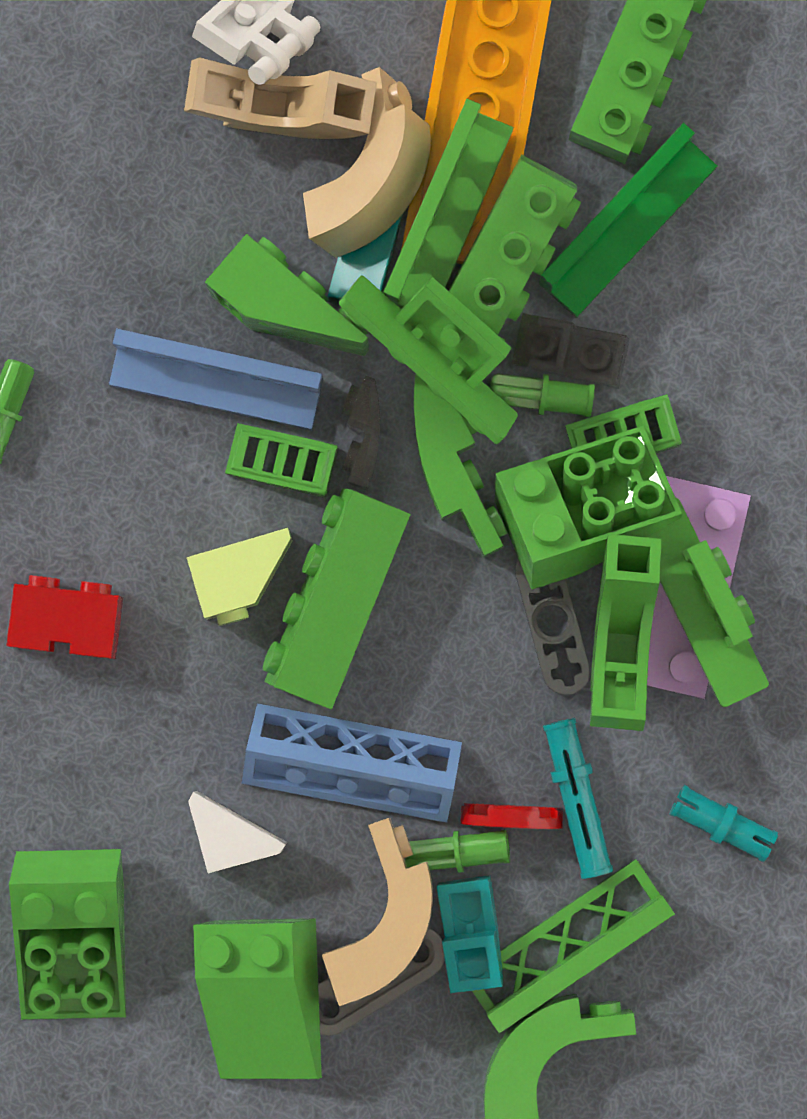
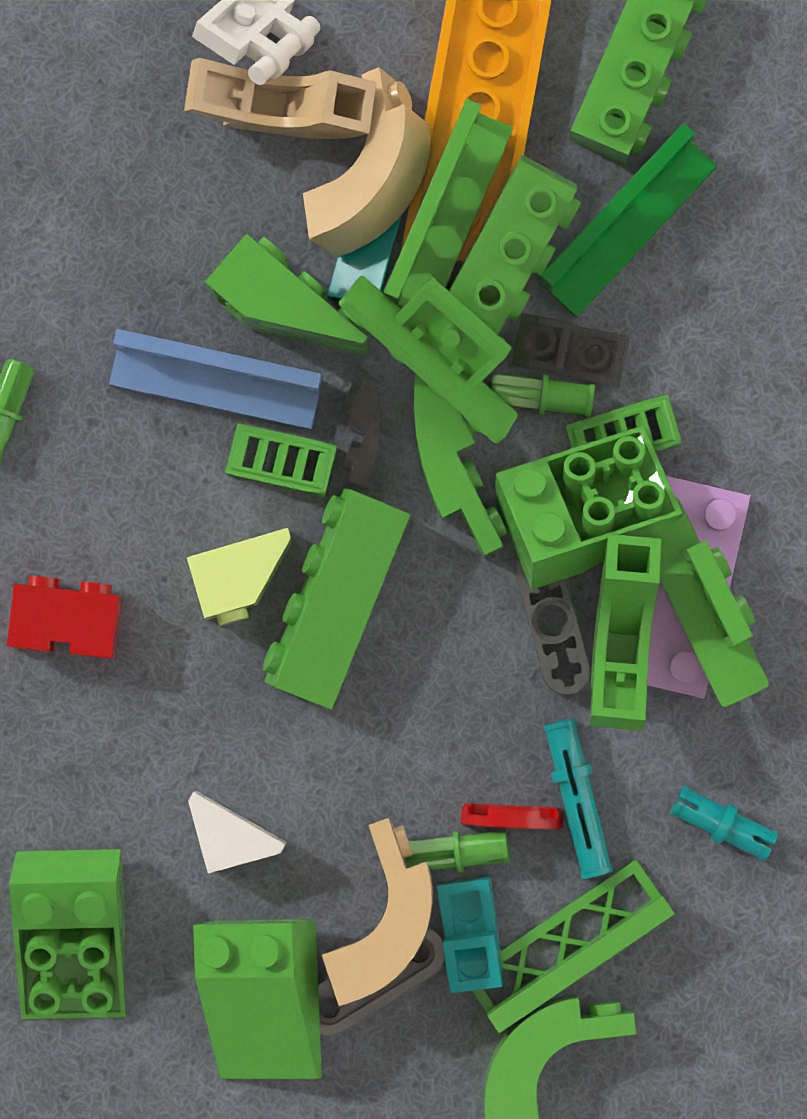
medium blue fence [242,703,462,823] -> none

